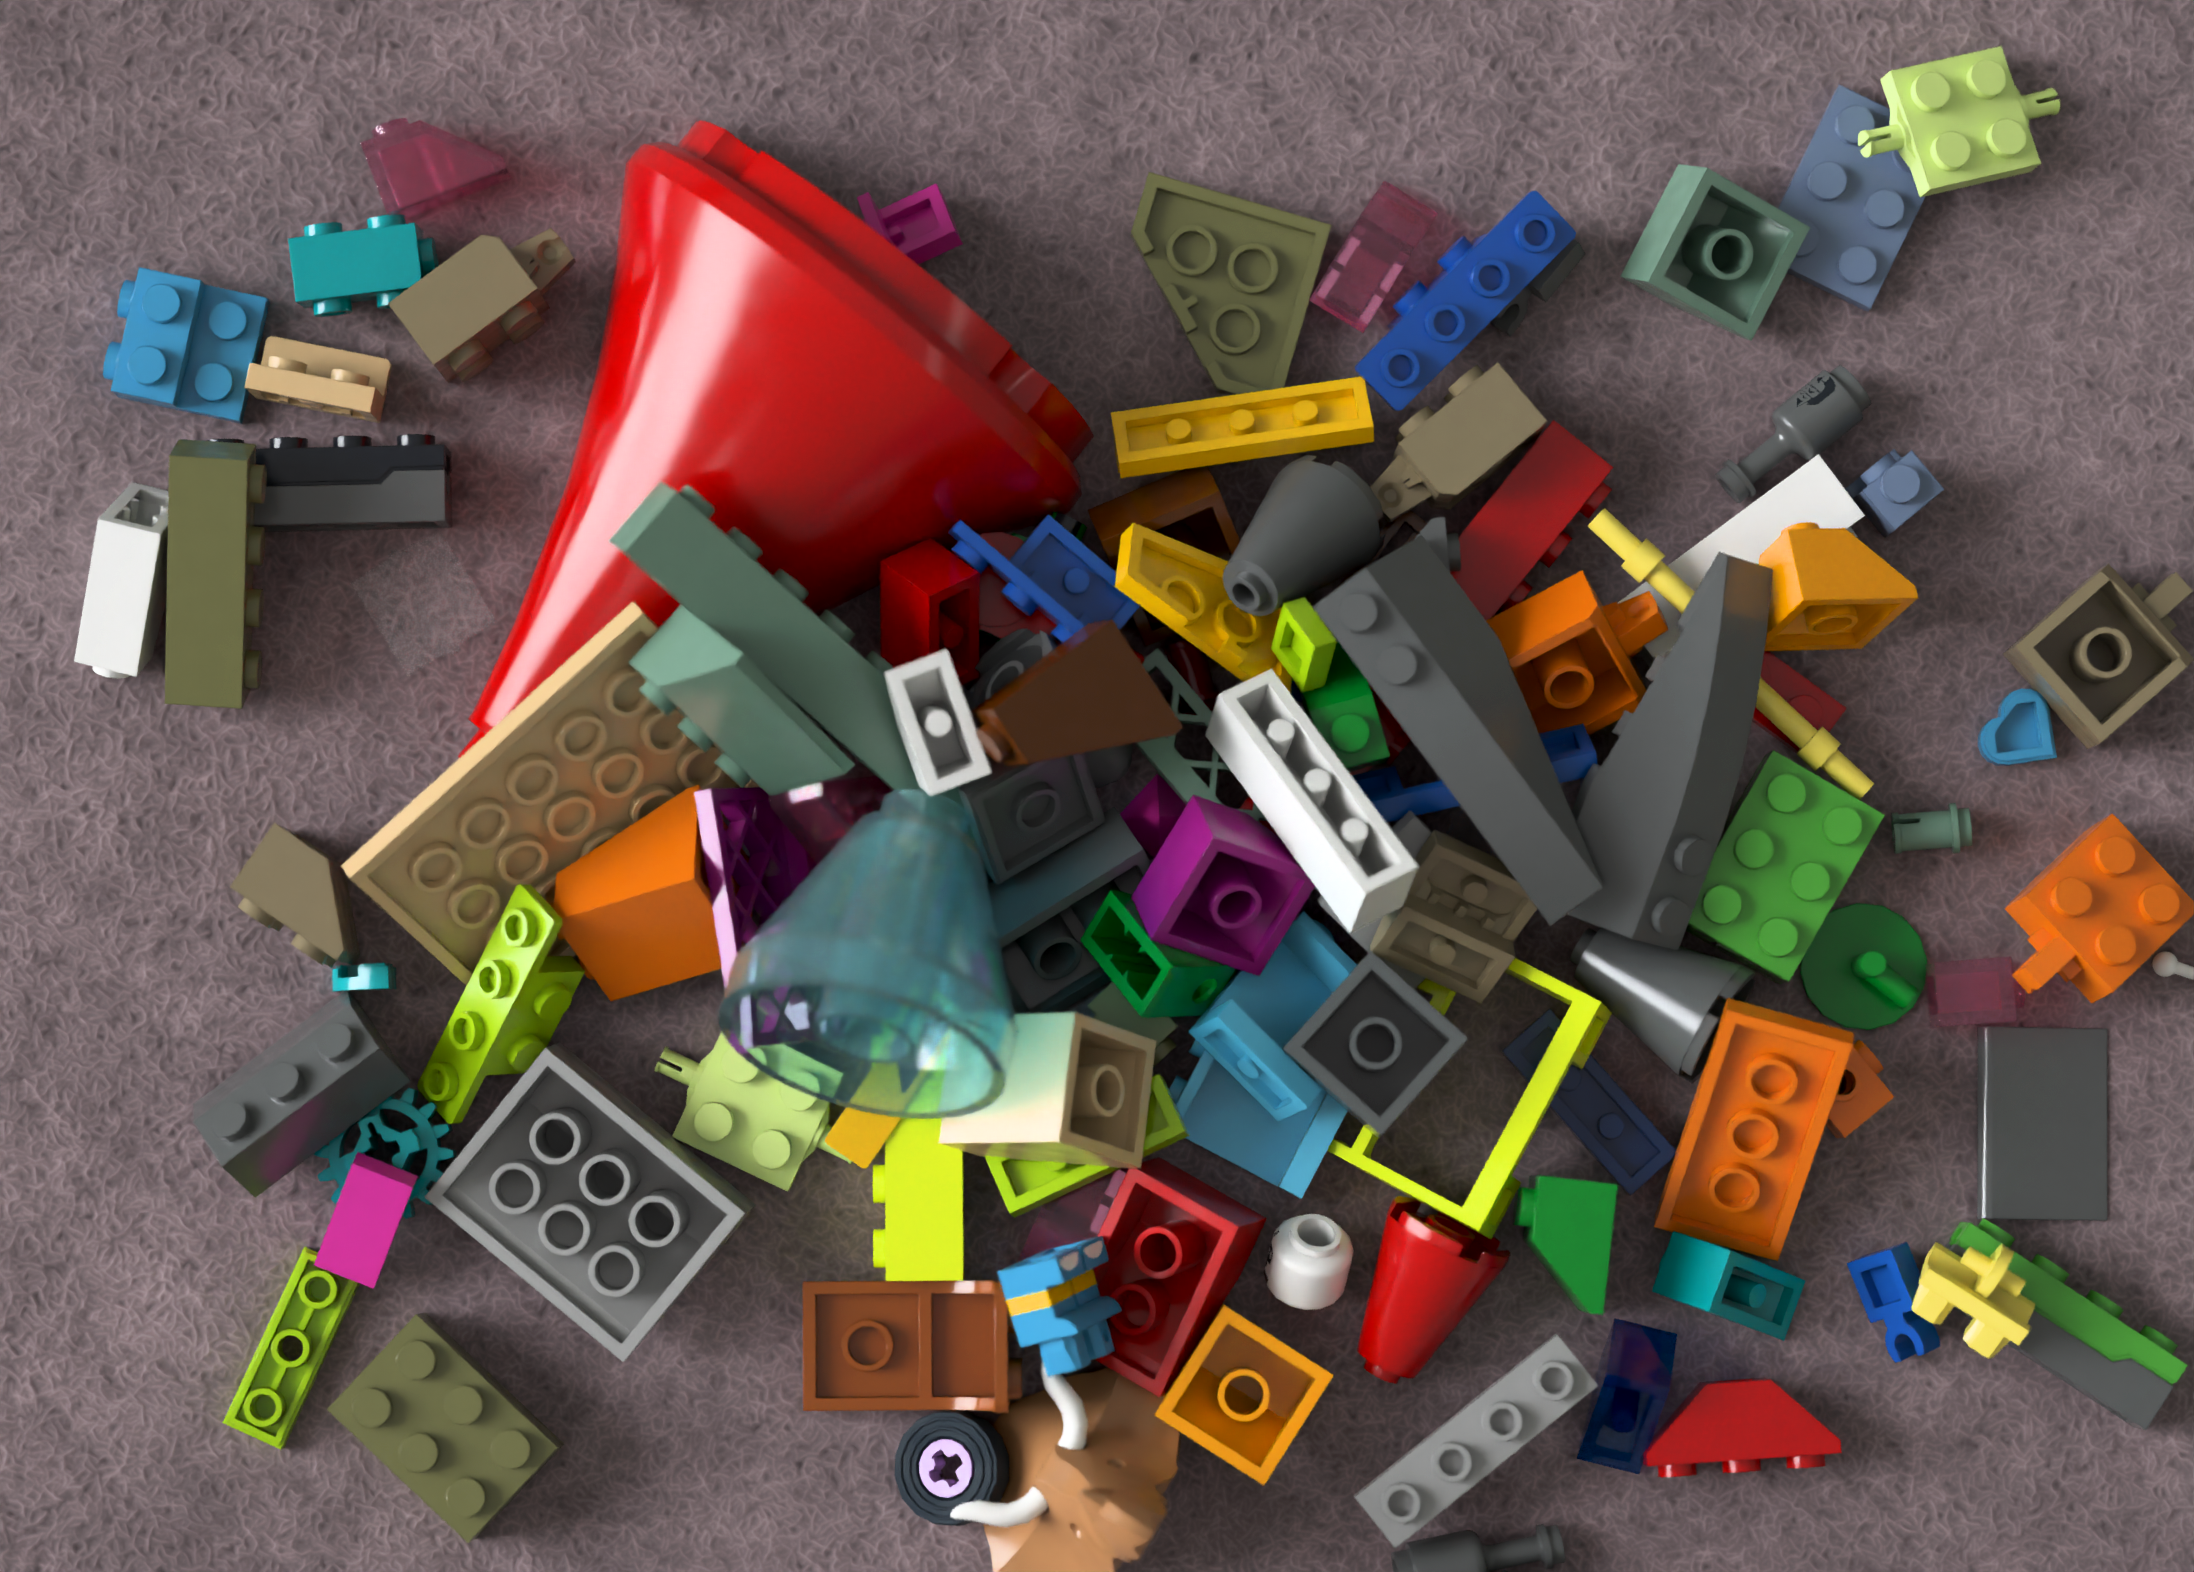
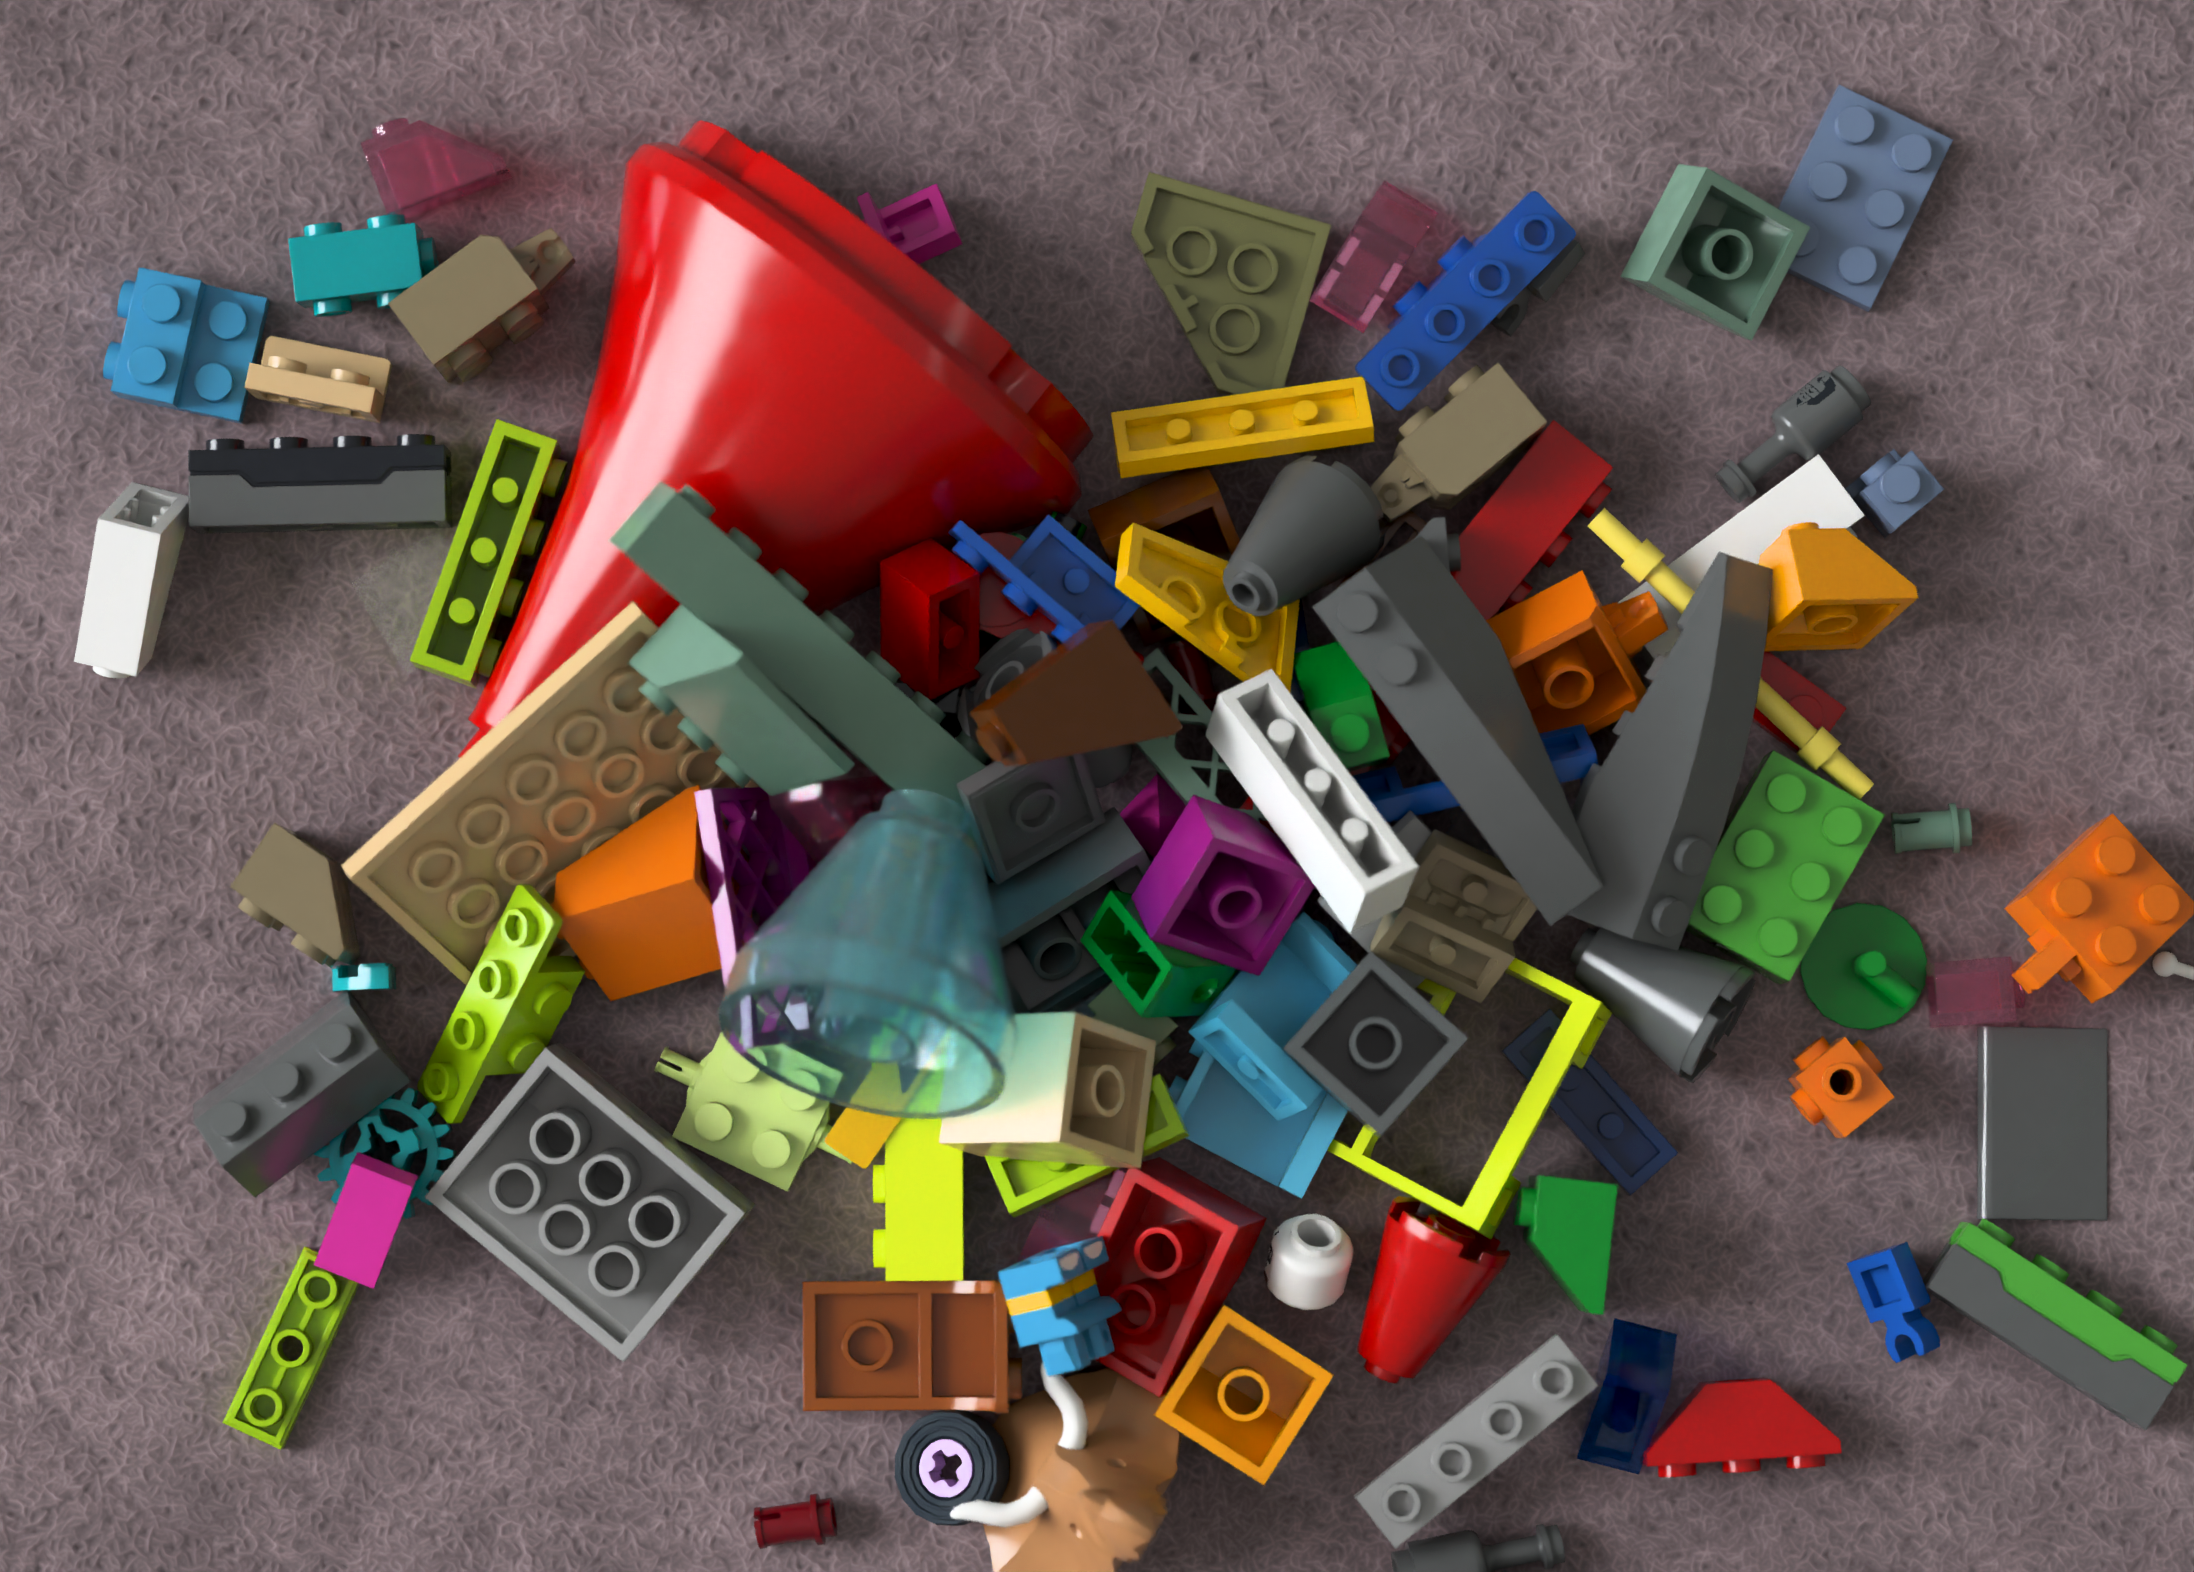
olive brick [165,439,267,709] -> none
olive brick [327,1312,564,1543] -> none
white slope [884,649,992,796] -> none
lime tile [1271,597,1337,693] -> none
teal slope [1652,1231,1806,1341] -> none
orange plate [1654,998,1854,1261] -> none
yellowish green plate [1858,46,2060,197] -> none
light yellow hips [1911,1242,2035,1359] -> none
dark azure tile [1978,689,2057,766] -> none
dark tan hinge [2003,563,2194,749] -> none
none -> lime brick [409,419,568,688]
none -> dark red pin [754,1493,837,1549]

